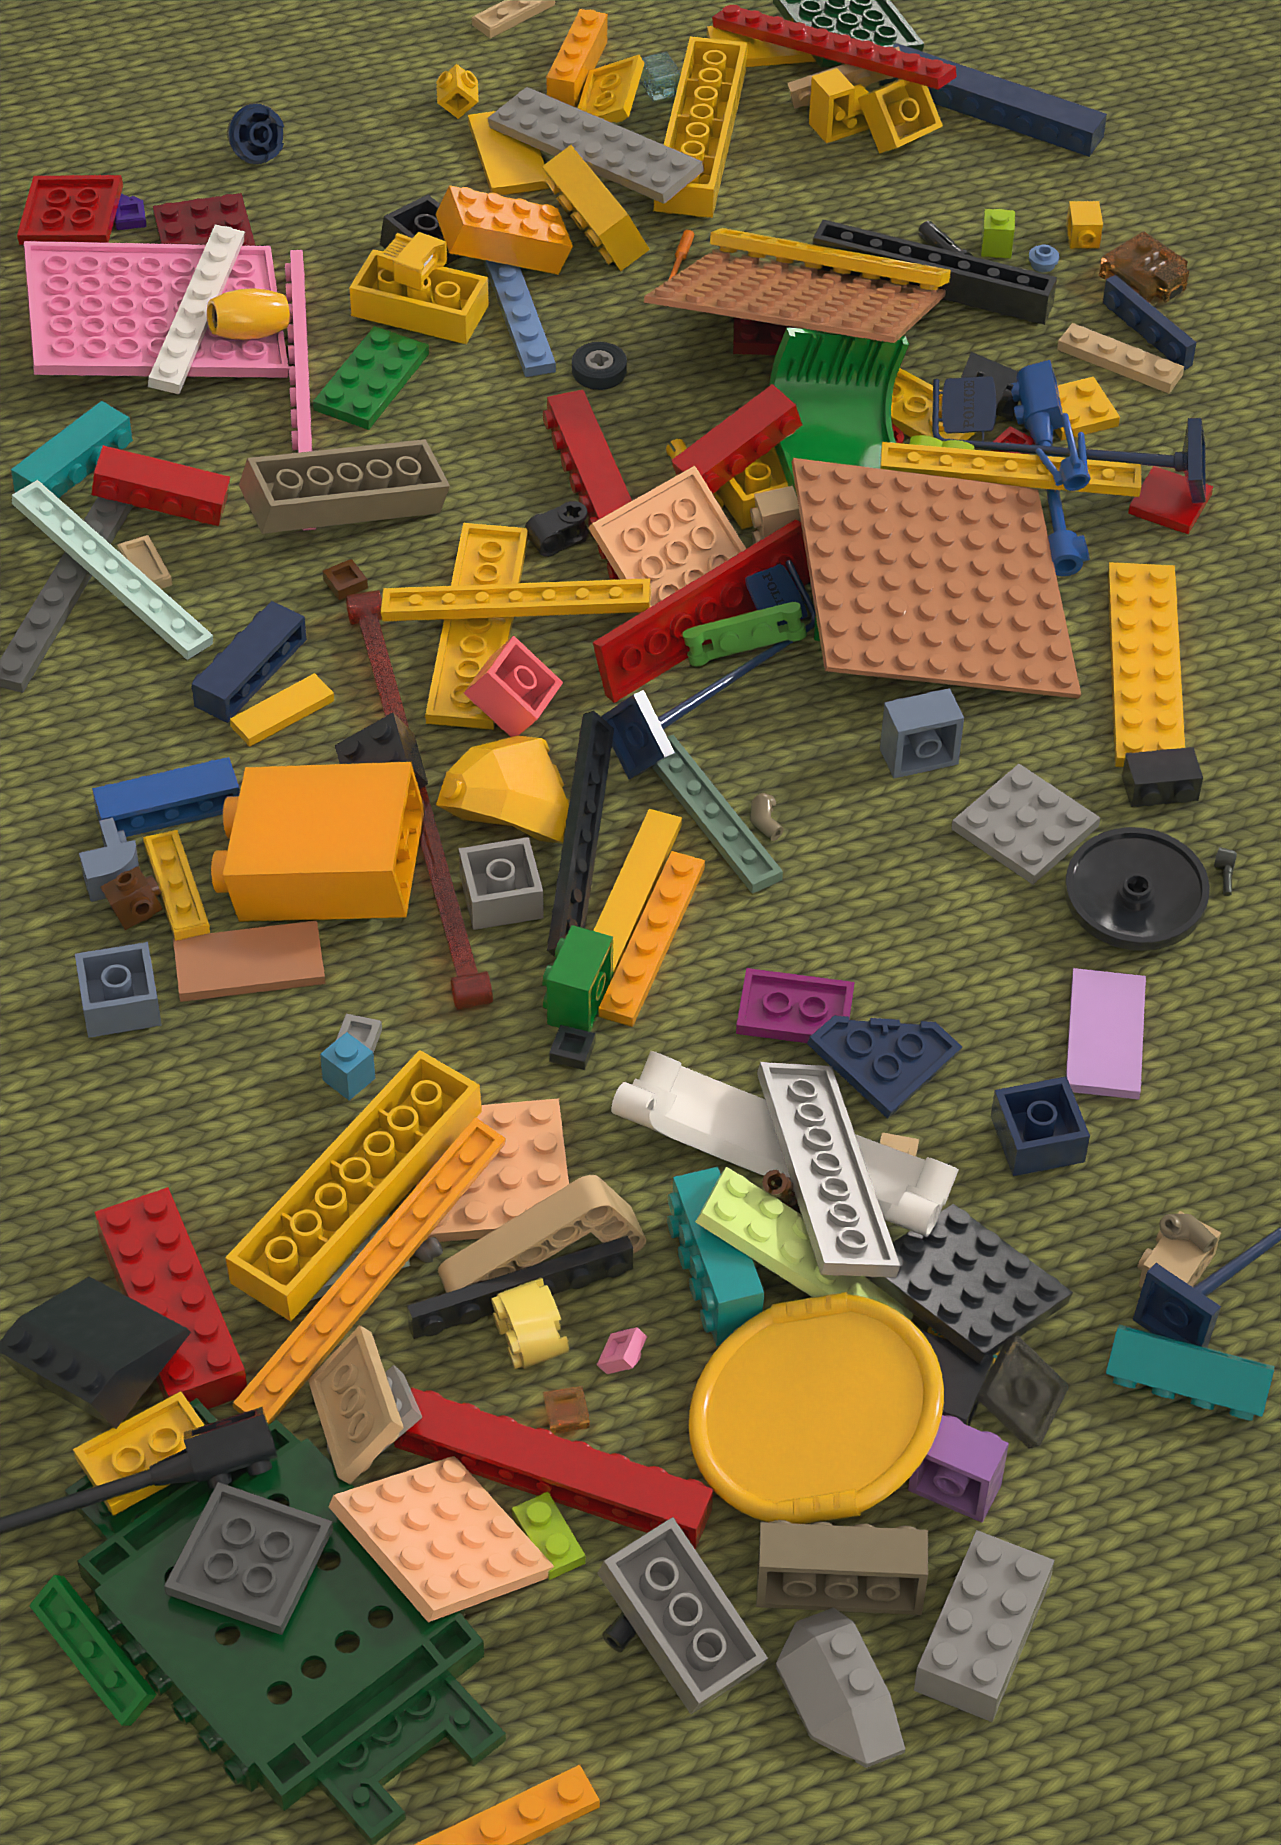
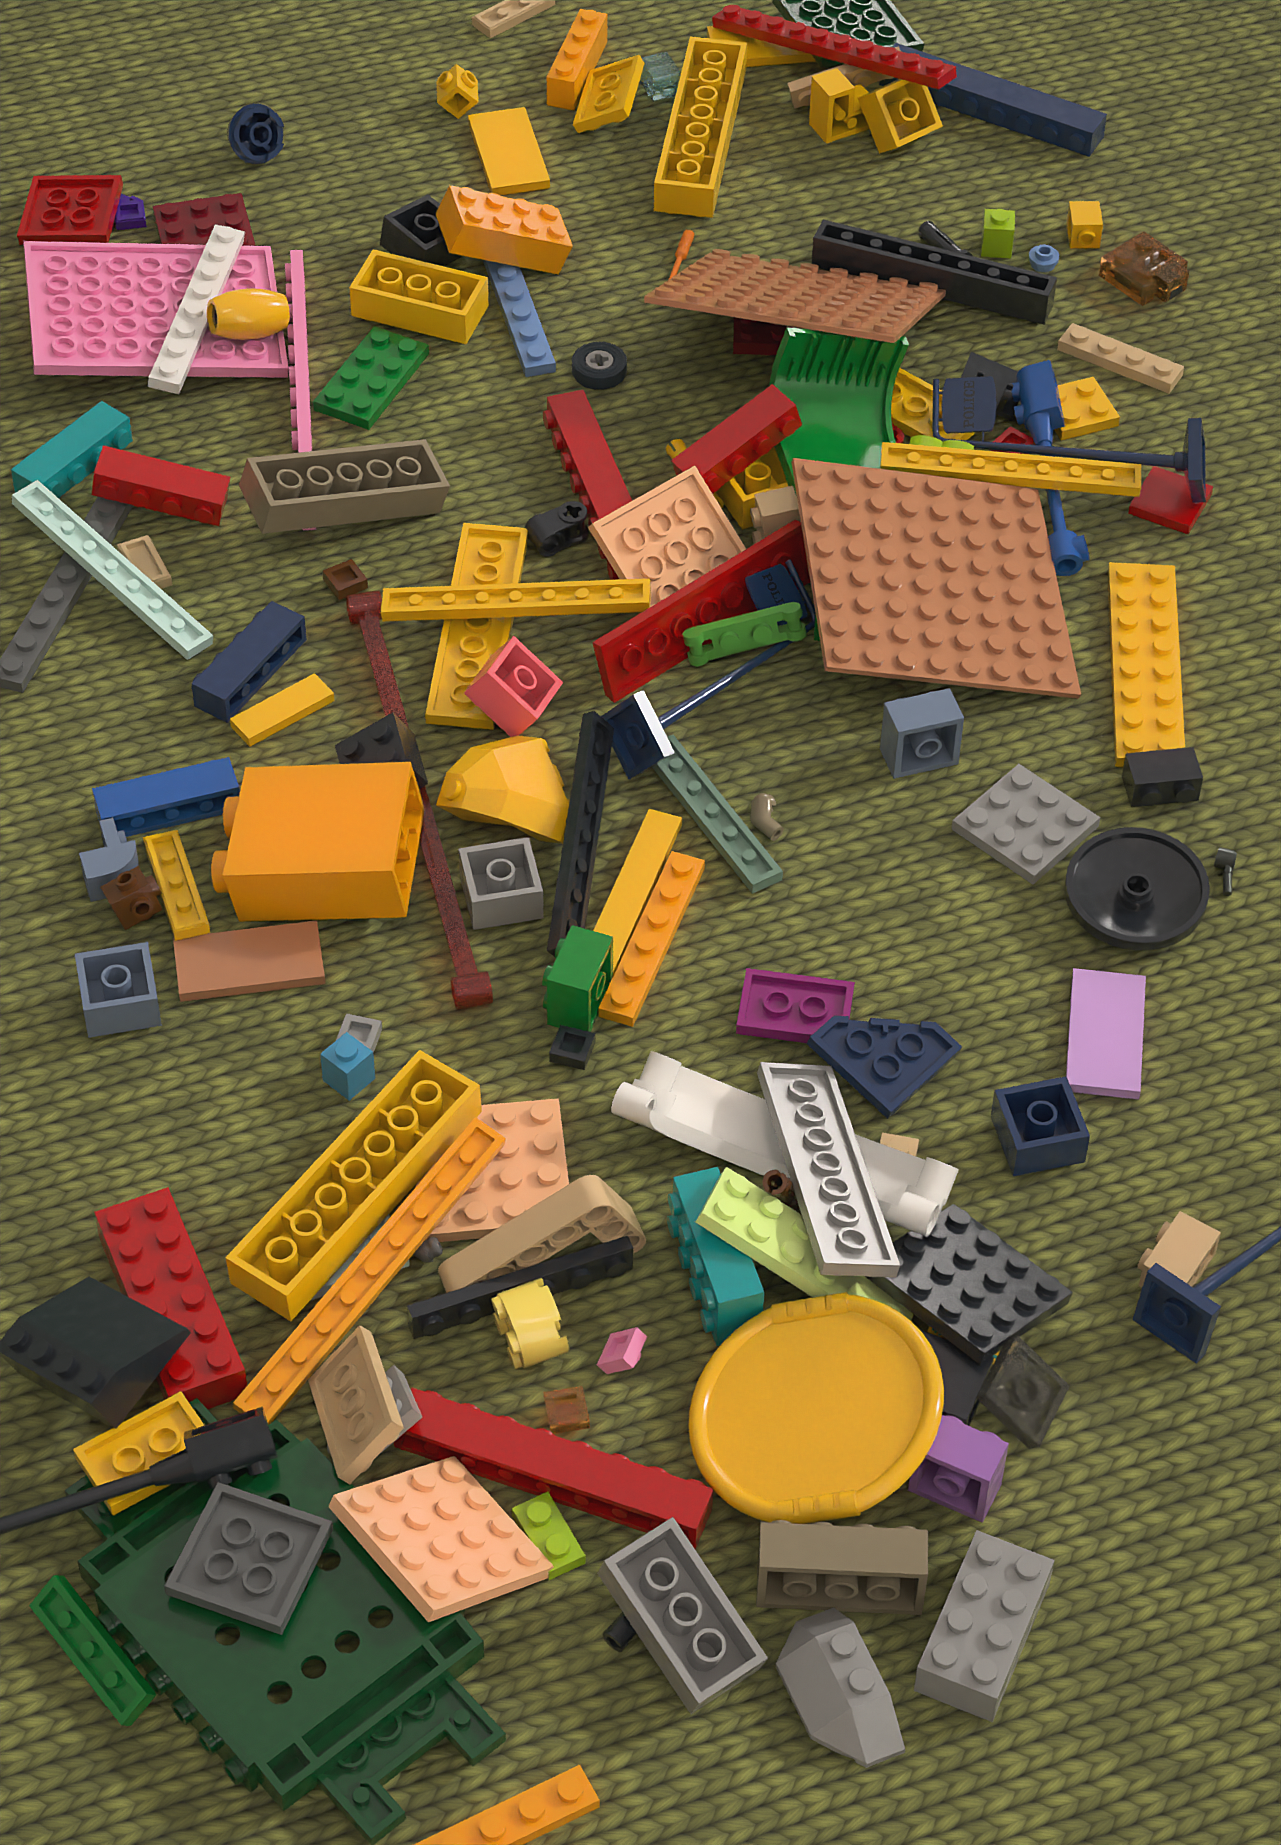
yellow piece [378,232,447,291] -> none
light grey plate [488,87,704,204] -> none
yellow brick [542,145,650,271] -> none
yellow plate [710,228,951,290] -> none
blue plant [1036,413,1091,491] -> none
dark blue plate [1103,275,1197,370] -> none
teal brick [1106,1324,1274,1421] -> none
dark tan arm [1159,1214,1218,1253] -> none

